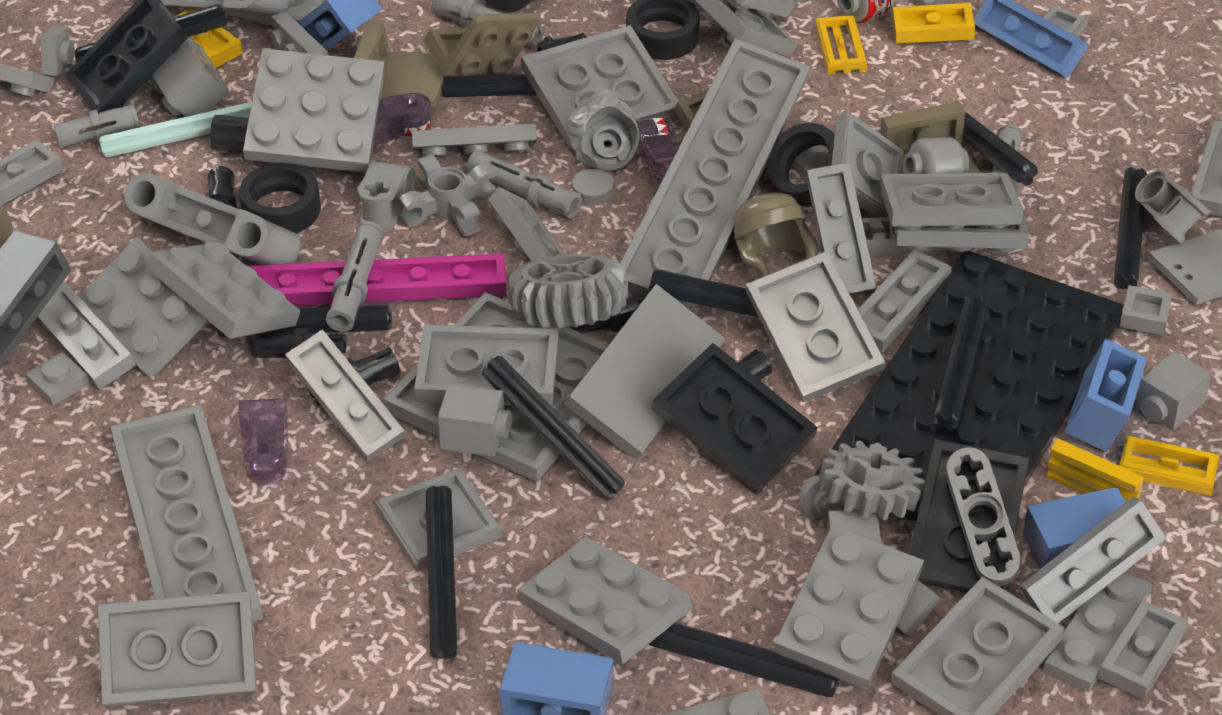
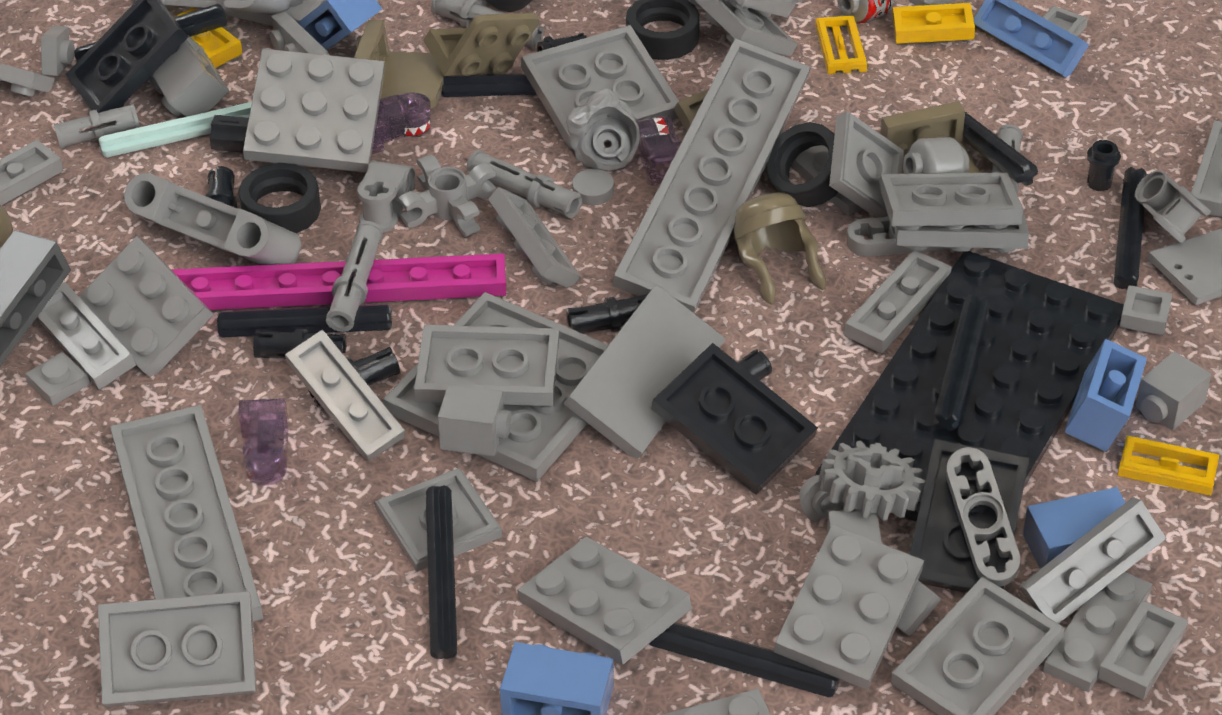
light grey plate [146,242,301,339] -> none
light grey plate [412,123,537,157] -> none
black axle [481,356,625,500] -> none
light grey gear [508,252,628,329] -> none
black axle [649,269,759,318] -> none
light grey plate [746,251,885,402] -> none
light grey plate [805,162,876,295] -> none
yellow tile [1046,439,1144,502] -> none
none -> black pin [1087,140,1121,191]

